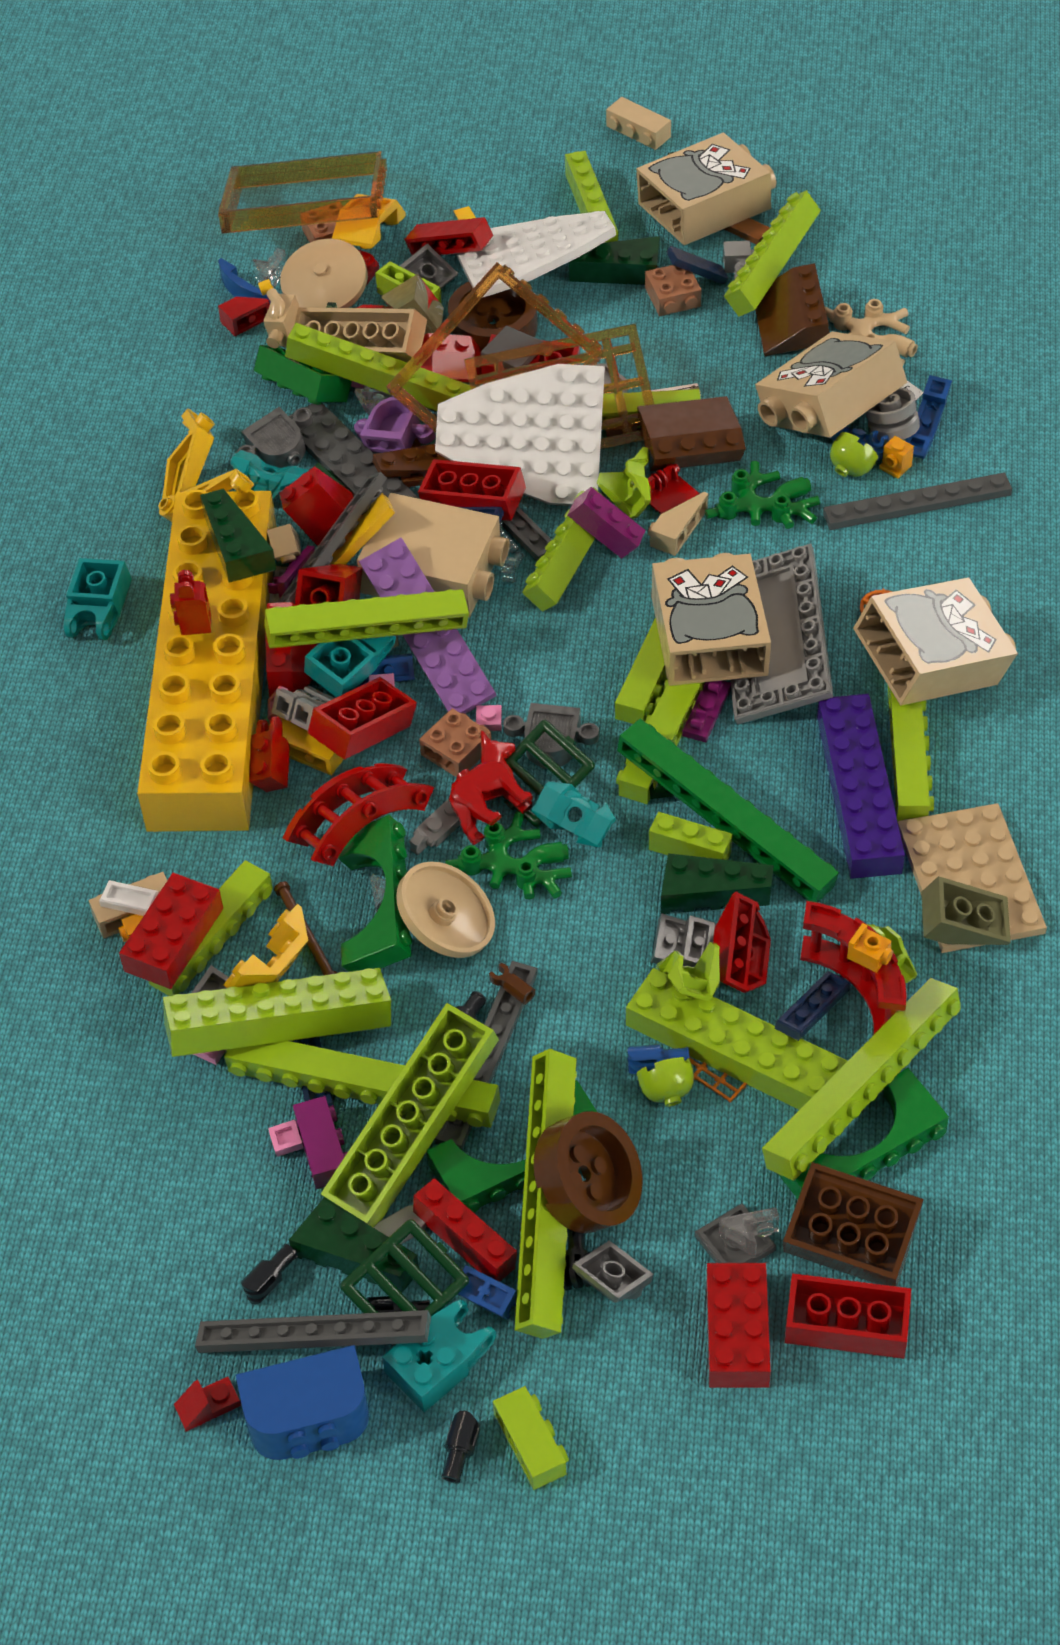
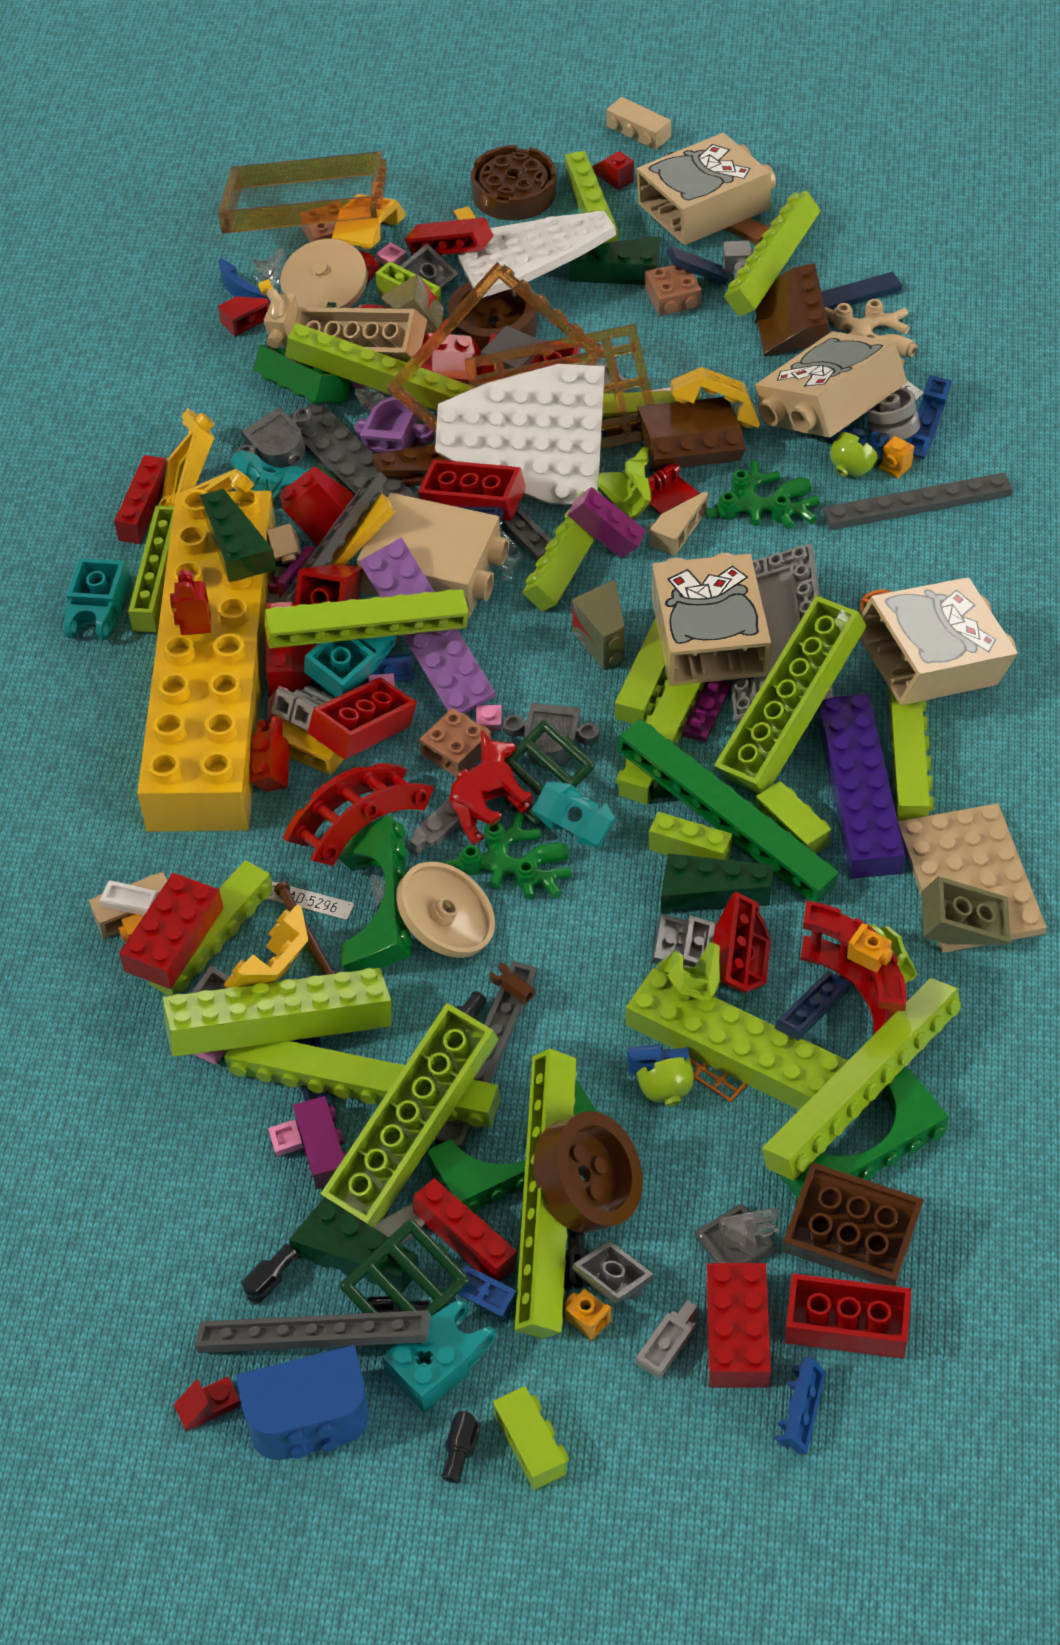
none -> red brick [114,455,167,544]
none -> lime brick [128,506,174,632]
none -> white sticker [267,881,354,920]
none -> bright pink plate [376,242,407,265]
none -> reddish brown brick [470,145,556,220]
none -> light orange brick [565,1289,612,1341]
none -> olive slope [572,580,625,670]
none -> red slope [592,151,634,190]
none -> light grey hinge [635,1300,697,1379]
none -> yellow slope [670,367,760,428]
none -> lime brick [714,596,867,794]
none -> lime brick [756,781,831,854]
none -> blue plate [775,1357,826,1454]
none -> dark blue tile [821,271,902,310]

